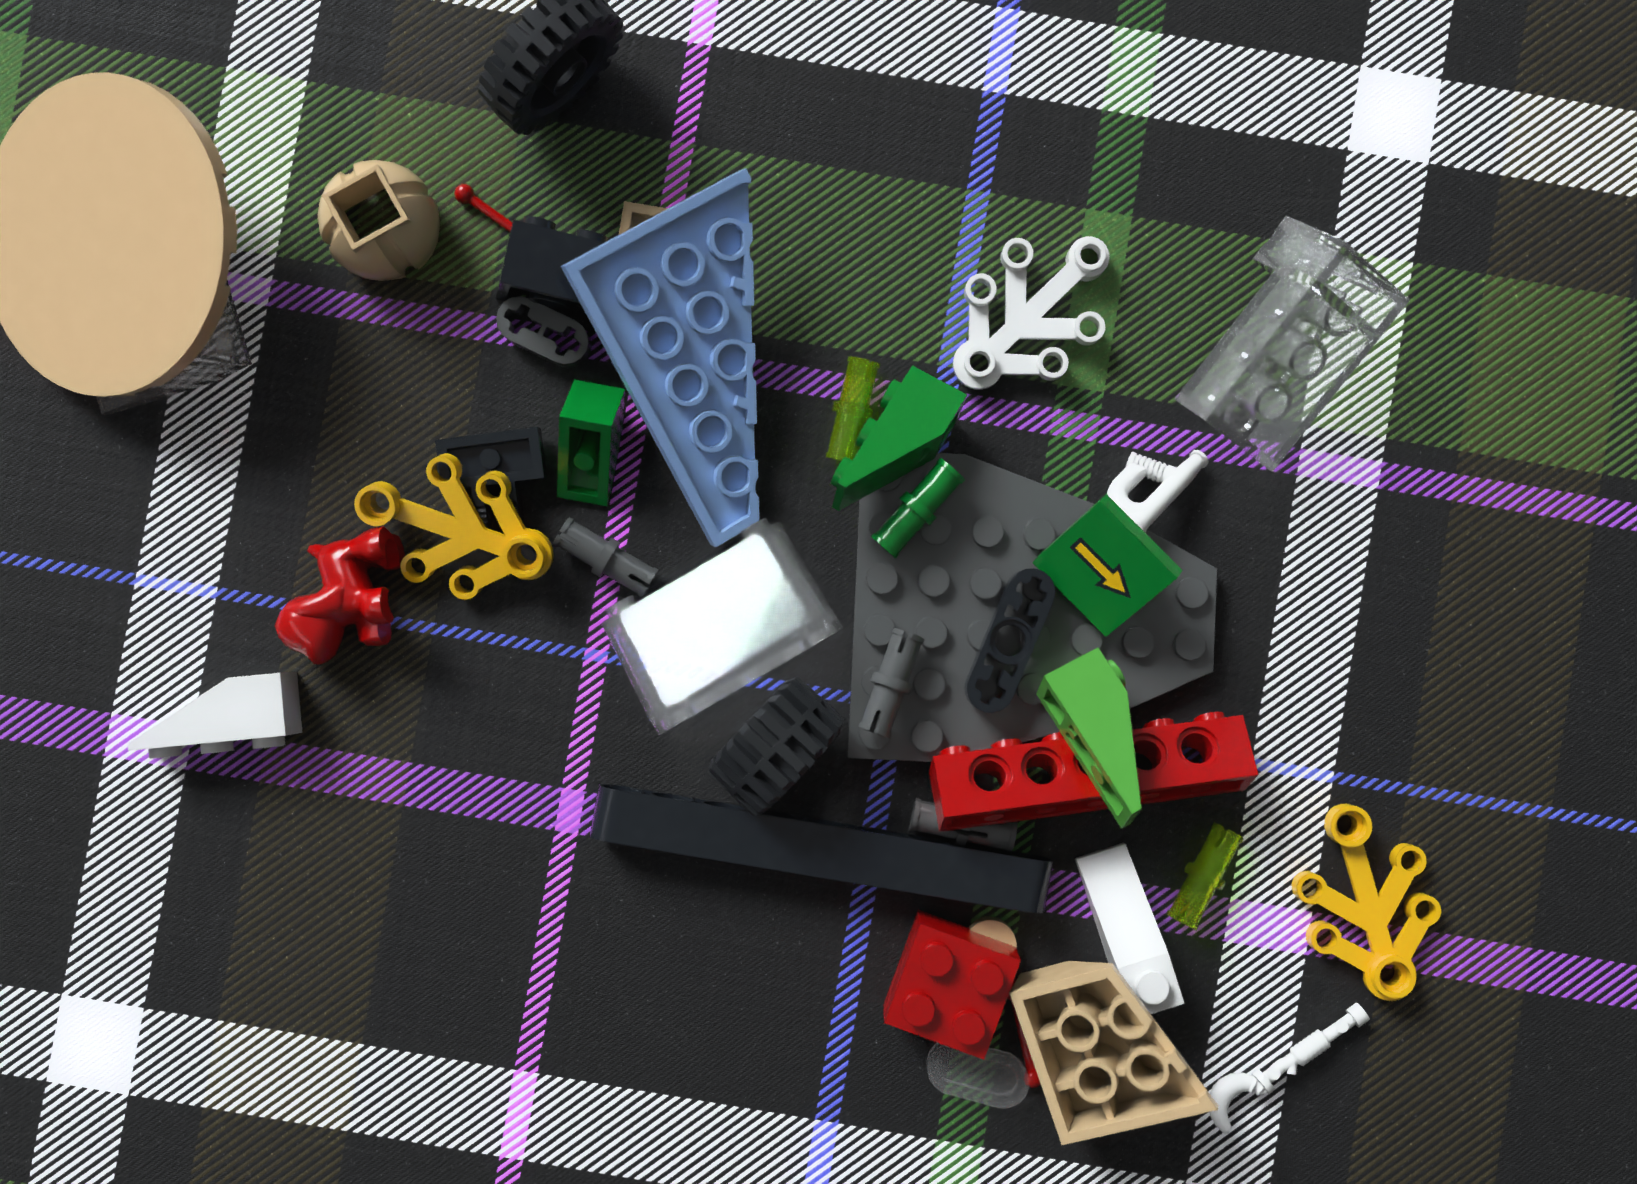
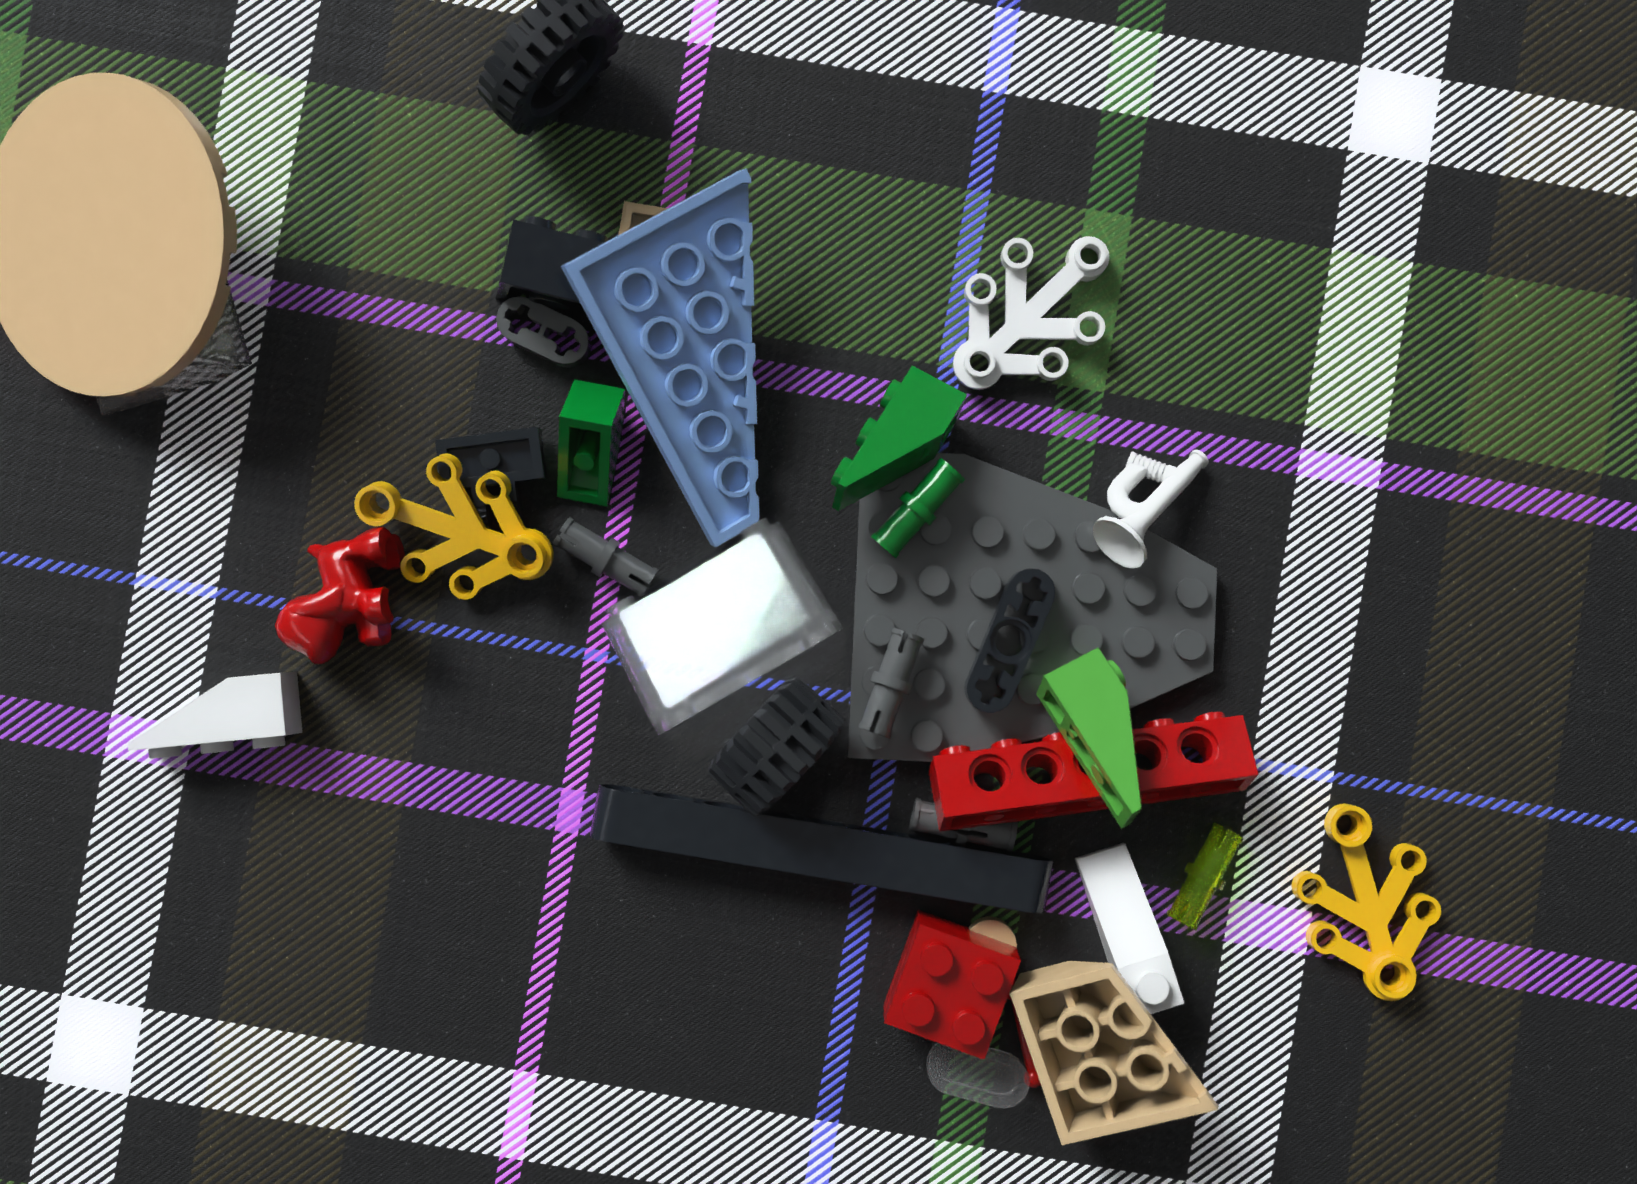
tan piece [318,160,440,281] -> none
red hinge [454,184,513,232] -> none
clear neon green pin [825,356,880,461] -> none
green tile [1032,494,1183,637] -> none
clear hinge [1174,215,1410,472] -> none
white piece [1209,1002,1370,1134] -> none

